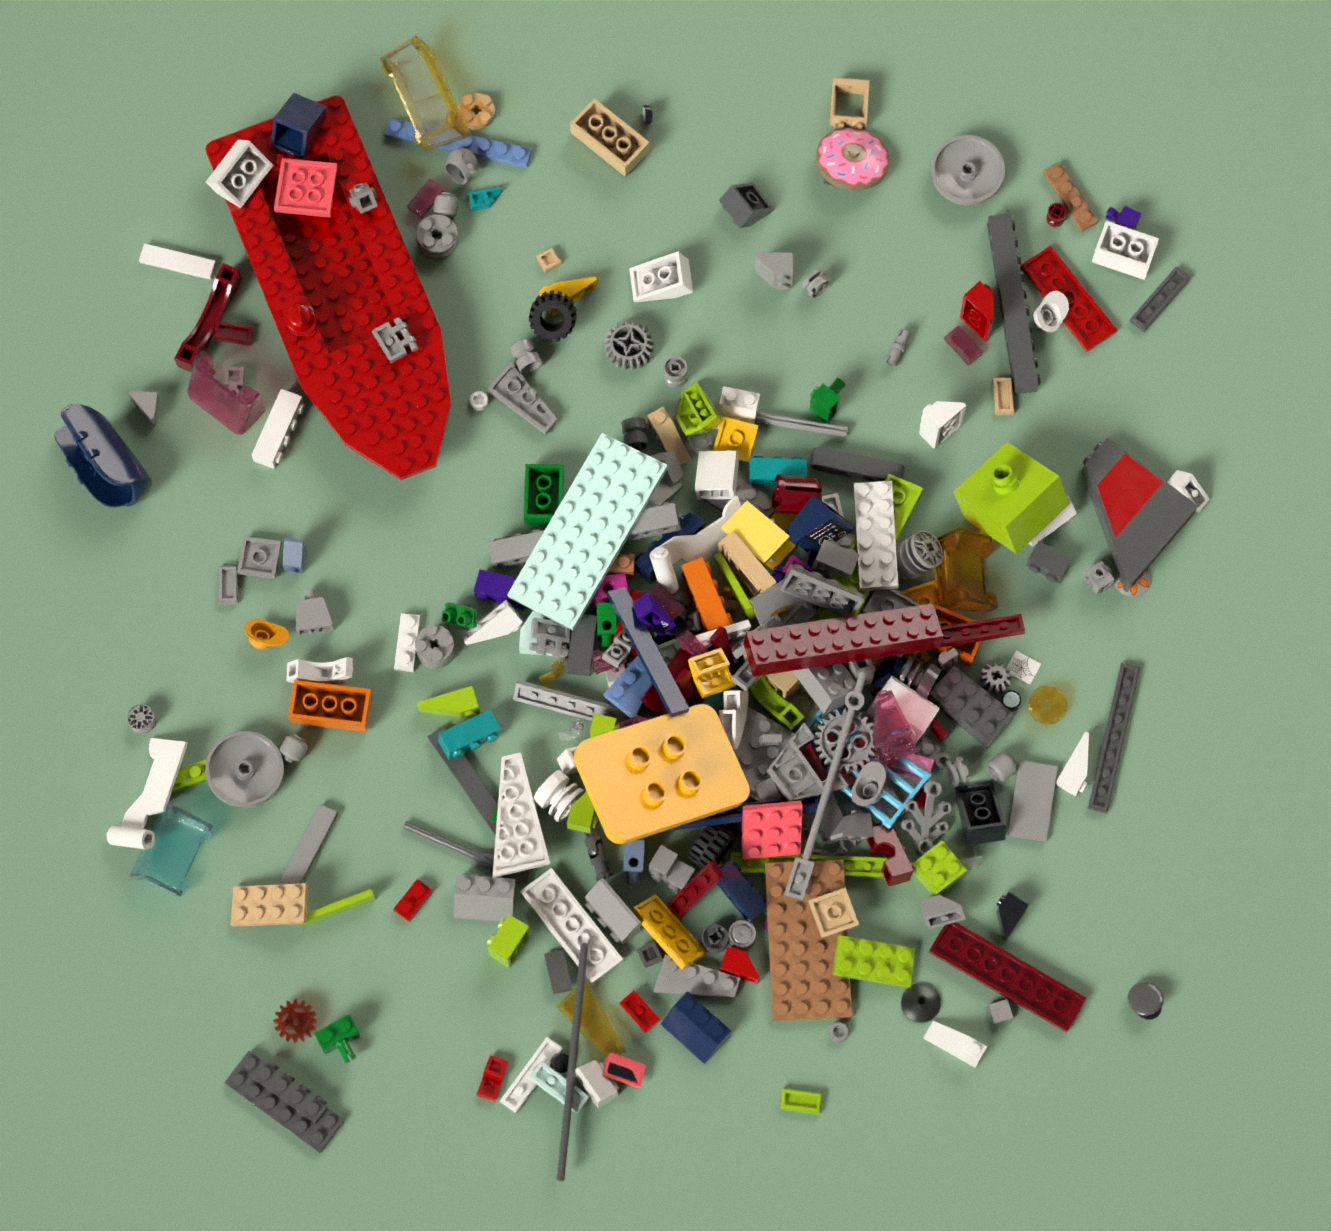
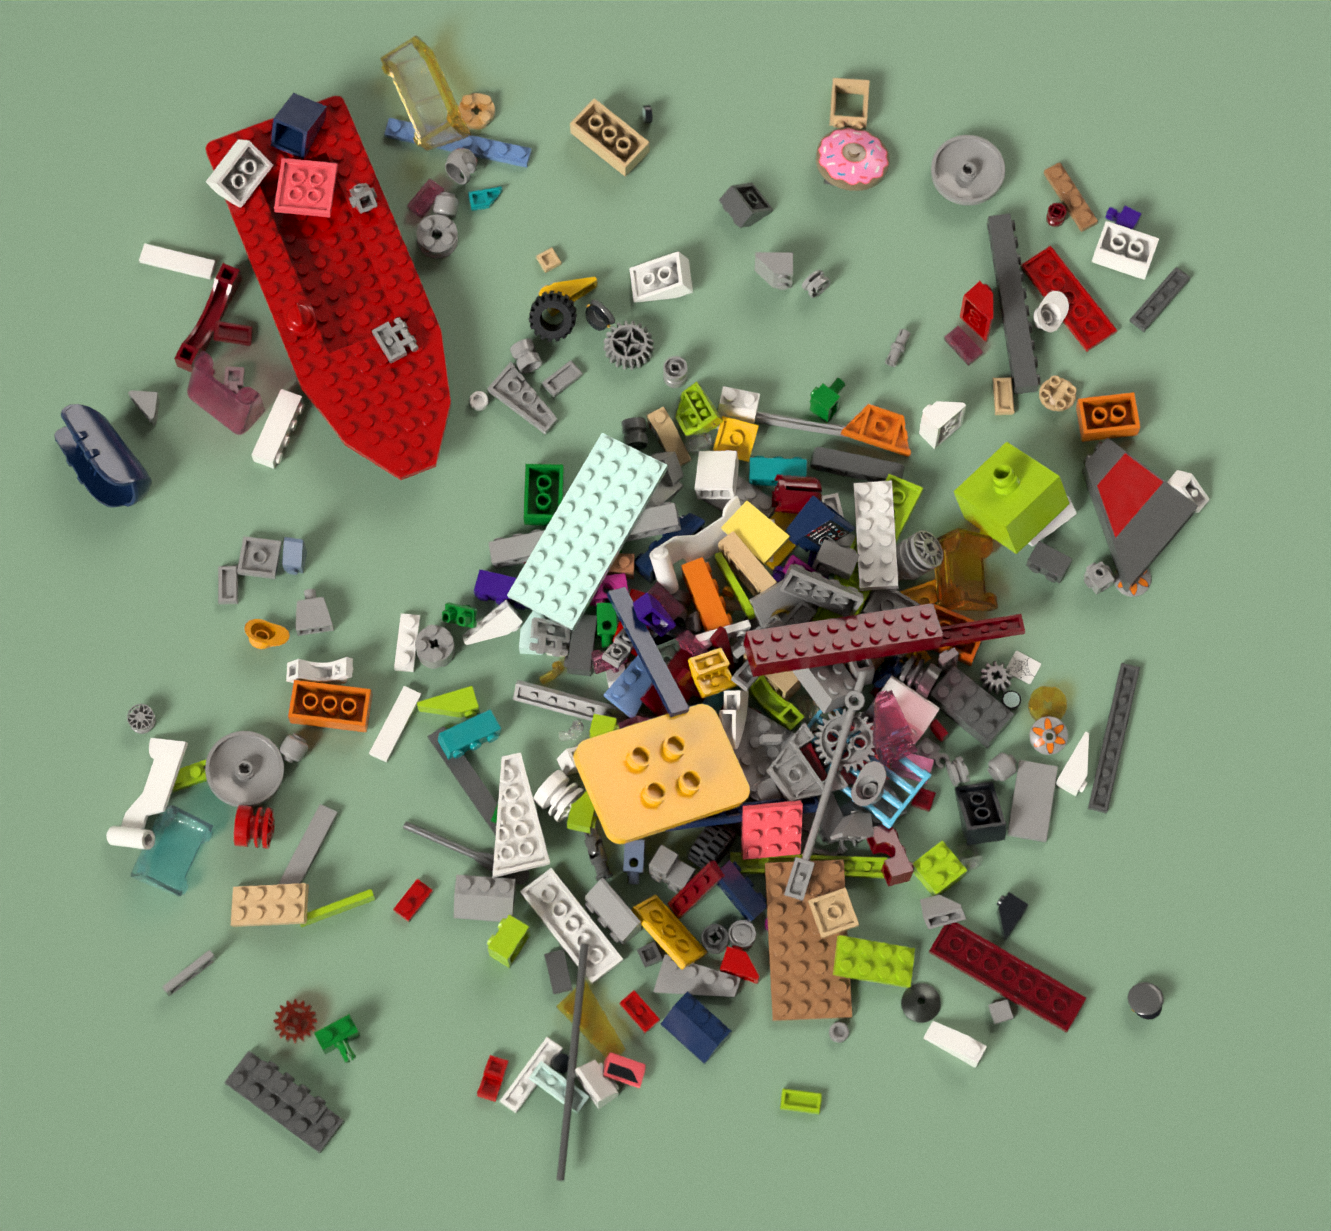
light grey plant [901,780,952,855] -> none
none -> light grey tile [162,950,216,996]
none -> red wheel [234,805,275,849]
none -> white tile [369,686,422,763]
none -> light grey tile [542,360,583,398]
none -> piece [585,299,615,331]
none -> orange wing [840,404,911,457]
none -> light grey dish [1029,716,1068,755]
none -> tan dish [1039,375,1076,411]
none -> orange brick [1076,392,1140,442]

